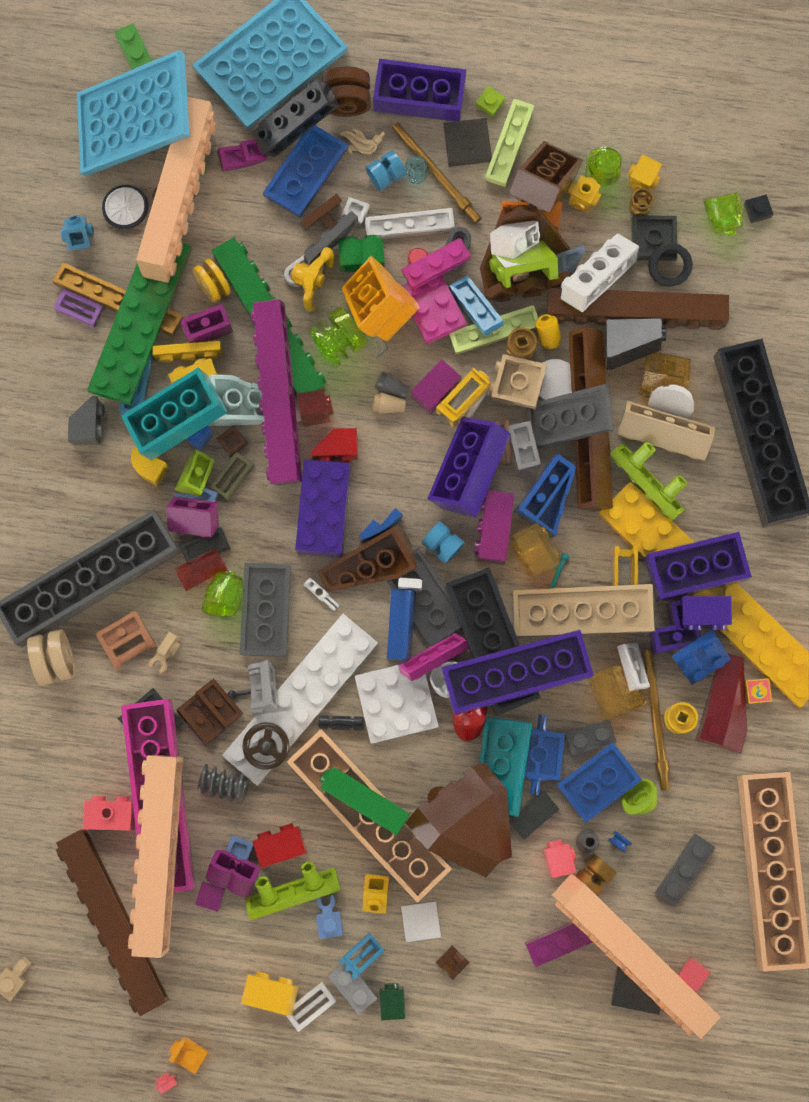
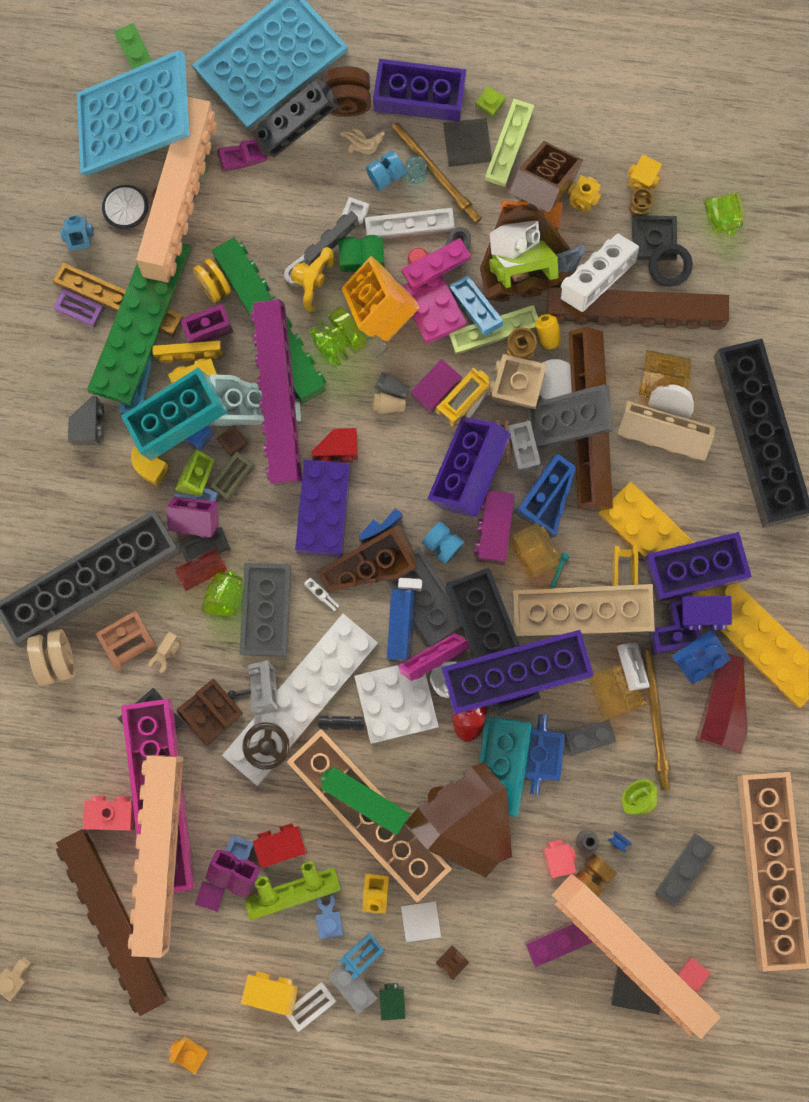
coral plate [154,1073,177,1095] -> none
dark grey piece [198,764,250,804] -> none
blue plate [263,125,348,218] -> none
clear red brick [297,389,334,427] -> none
reddish brown tile [300,194,342,231] -> none
pearl dark grey tile [509,791,559,840] -> none
blue plate [557,742,642,823] -> none
clear neon green helmet [585,147,622,187] -> none
slope [606,318,666,370] -> none
lime plate [610,442,687,521] -> none
yellow wheel [663,702,698,735] -> none
black plate [744,194,774,223] -> none
tile [745,678,772,704] -> none

